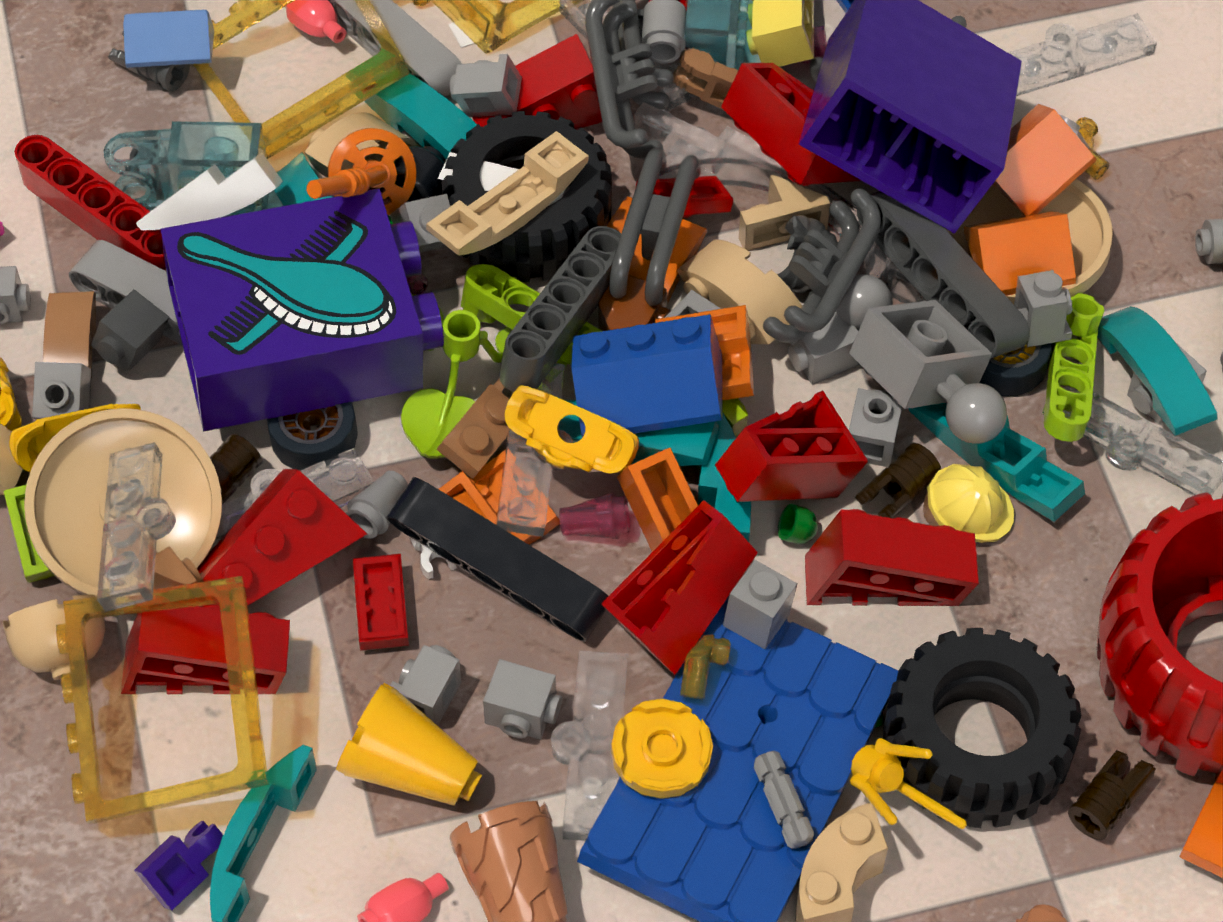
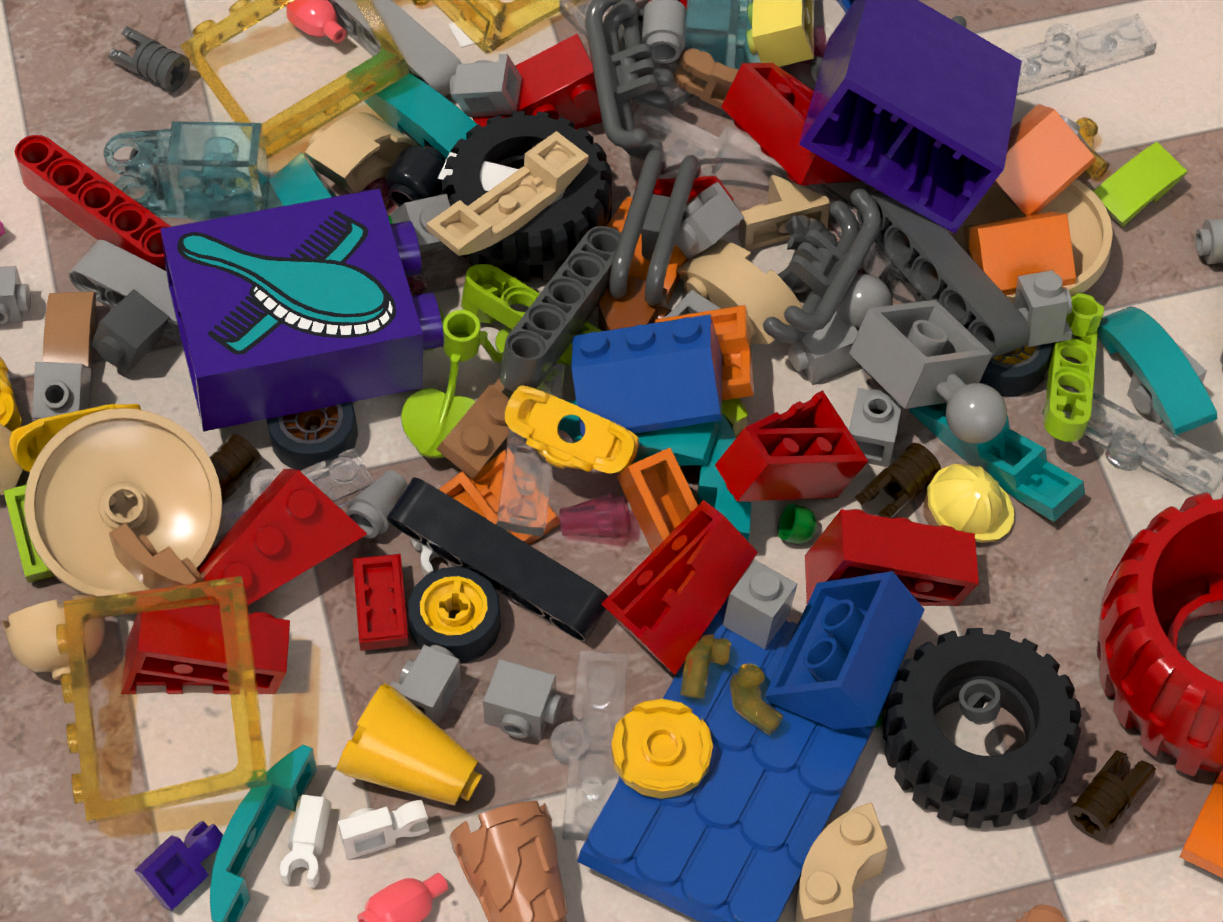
clear hinge [97,442,176,612] -> none
medium blue slope [123,9,214,68] -> none
white slope [136,152,283,230] -> none
orange dish [306,128,416,215] -> none
light grey axle [754,751,814,849] -> none
yellow plant [850,738,967,829] -> none
none -> white bar [280,795,332,888]
none -> white plate [338,800,430,860]
none -> wheel [408,567,501,663]
none -> light grey brick [675,182,744,259]
none -> clear yellow arm [730,663,784,736]
none -> blue slope [764,571,924,730]
none -> dark grey hinge [959,679,1001,725]
none -> lime slope [1093,142,1188,228]

